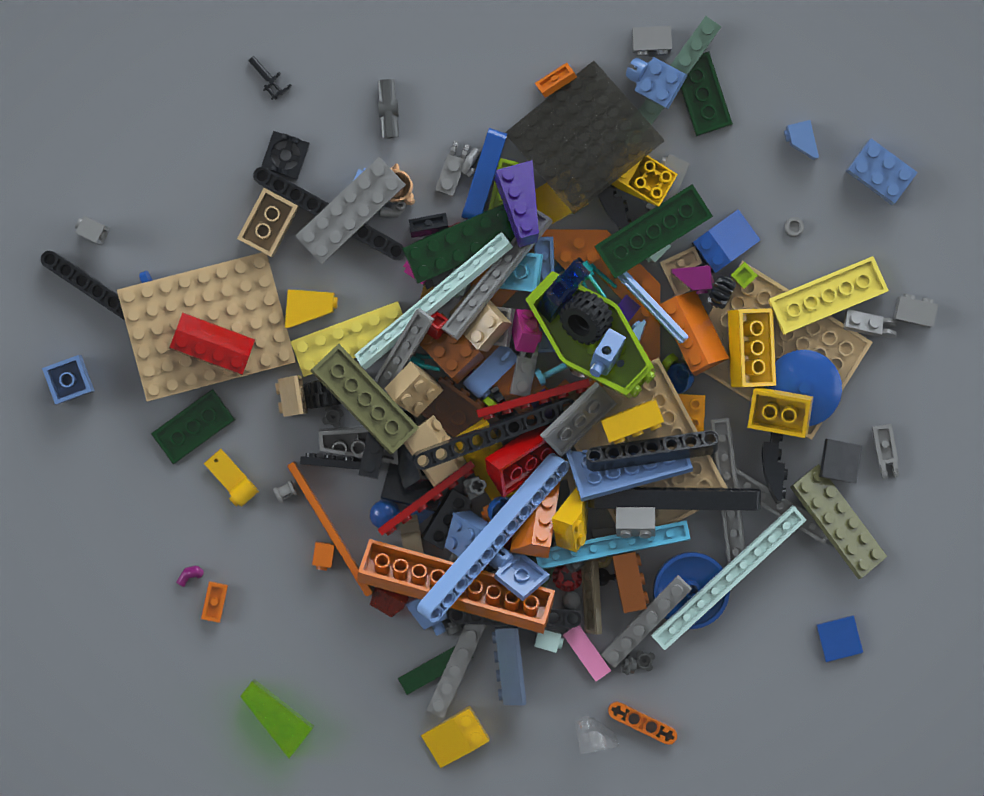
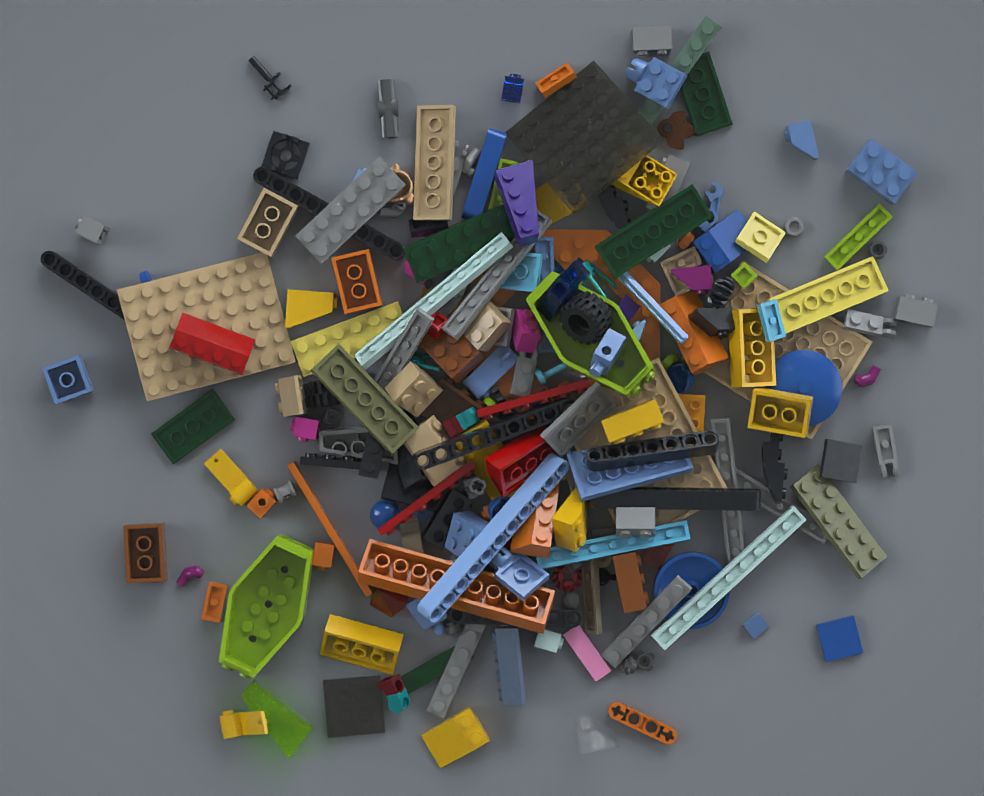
none -> dark orange brick [123,522,168,583]
none -> lime container [219,533,314,679]
none -> yellow door [219,709,268,739]
none -> orange brick [247,488,277,519]
none -> dark pink brick [290,416,322,442]
none -> yellow slope [319,614,404,675]
none -> clear smoke plate [323,675,385,738]
none -> orange brick [331,249,383,315]
none -> leg [376,674,410,713]
none -> tan plate [413,105,456,221]
none -> leg [442,406,481,438]
none -> clear blue brick [501,74,524,104]
none -> clear red plate [642,543,675,570]
none -> reddish brown plate [658,111,696,150]
none -> orange tile [677,232,695,250]
none -> black slope [688,307,735,338]
none -> medium blue piece [698,182,723,233]
none -> light yellow tile [735,212,786,263]
none -> medium blue slope [742,612,769,639]
none -> medium azure plate [757,299,786,342]
none -> lime plate [824,203,893,271]
none -> magenta arm [854,365,881,387]
none -> dark grey plate [868,240,887,259]

